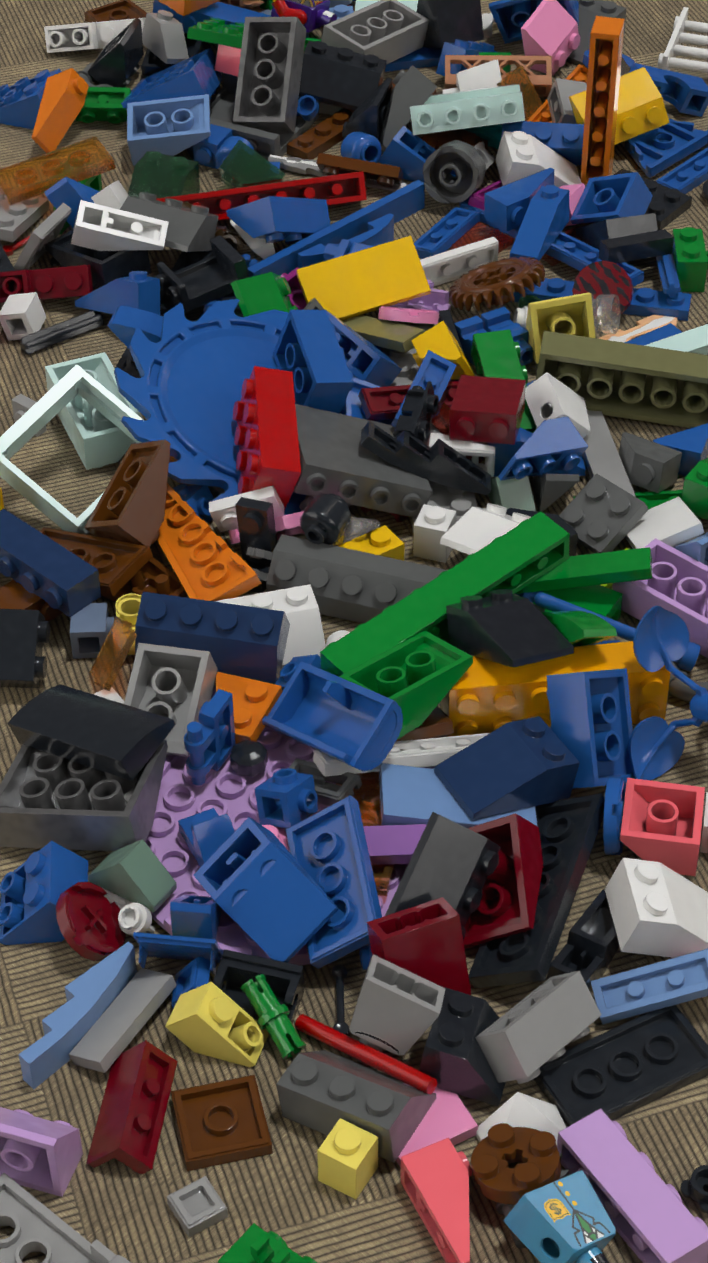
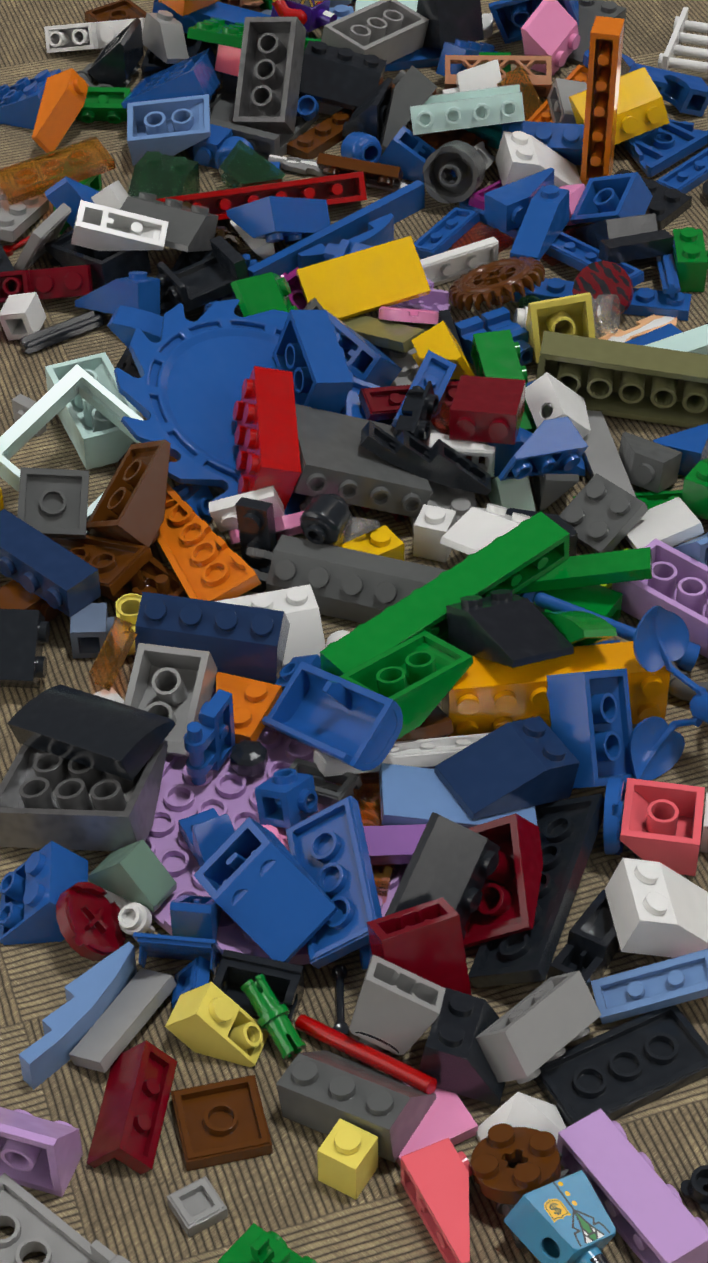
none -> dark grey plate [17,467,90,539]

